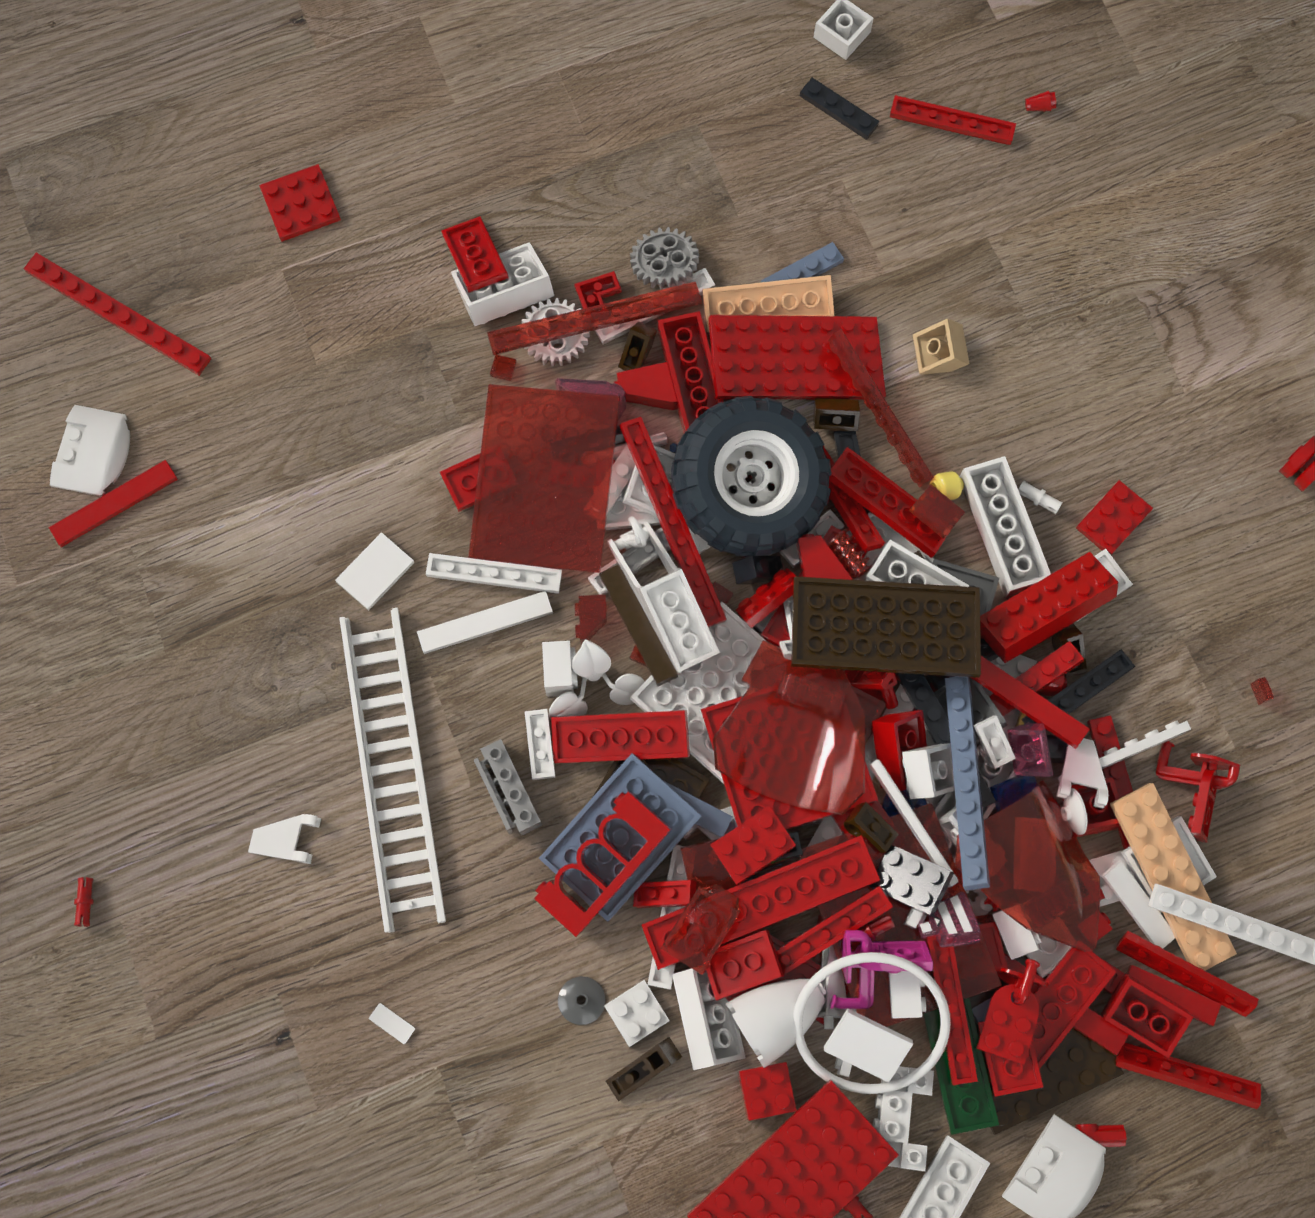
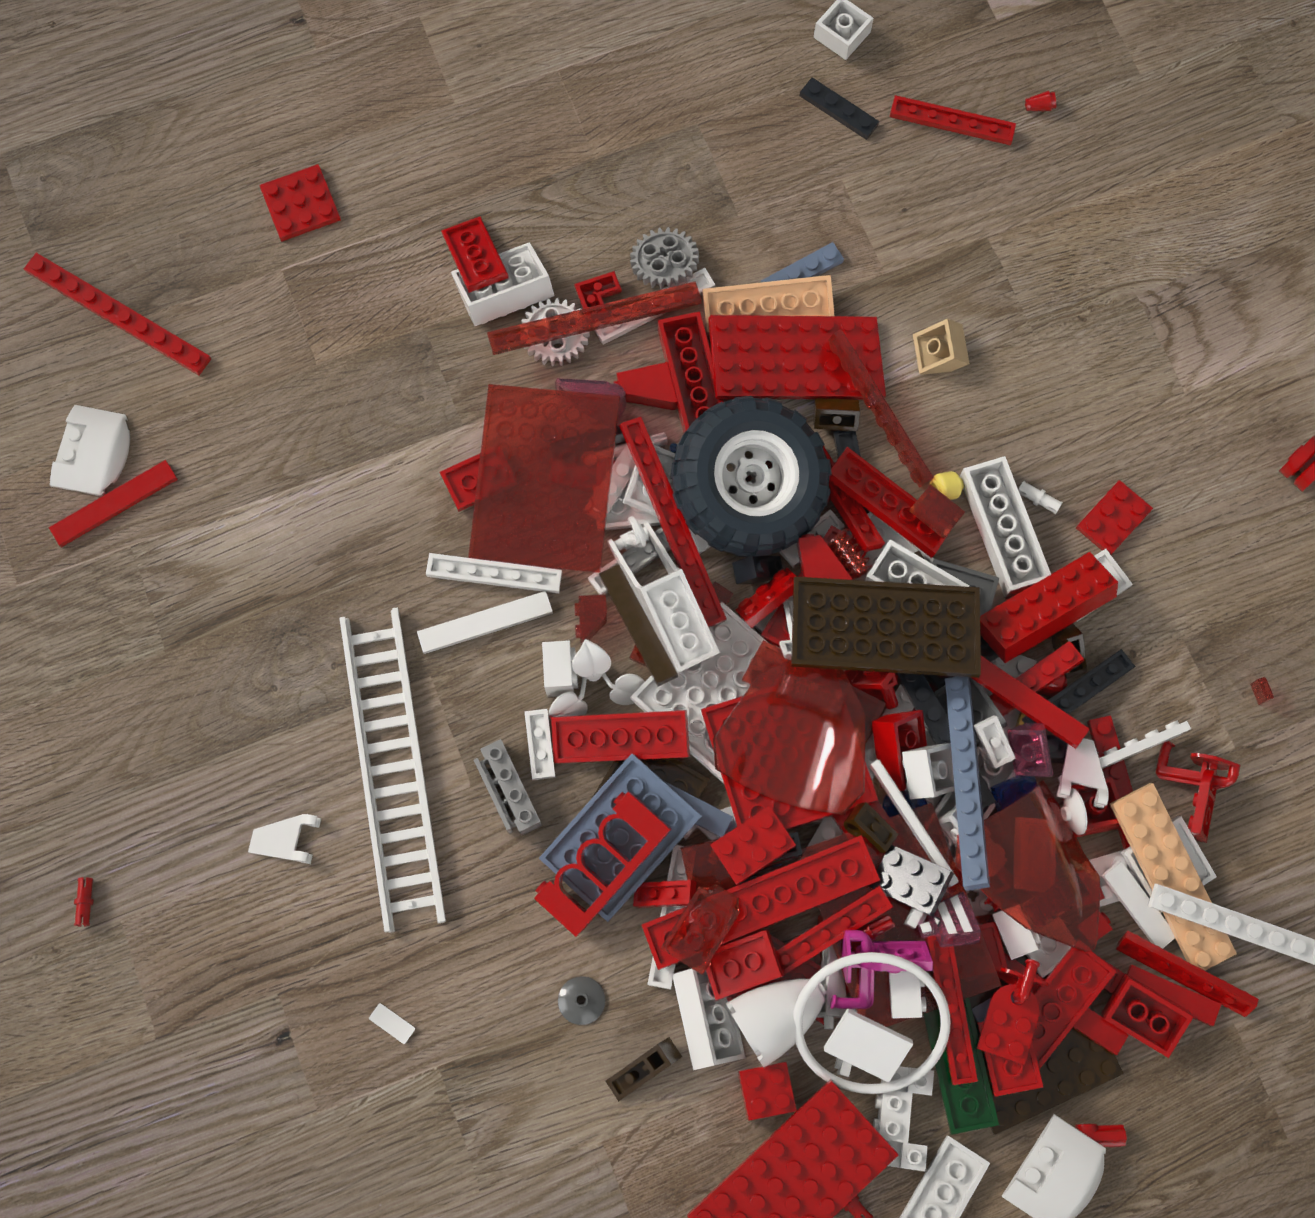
white tile [335,532,415,611] -> none
clear red tile [490,354,517,381] -> none
white plate [604,980,670,1047] -> none
dark brown slope [618,322,657,371] -> none
red plate [1116,1043,1261,1109] -> none

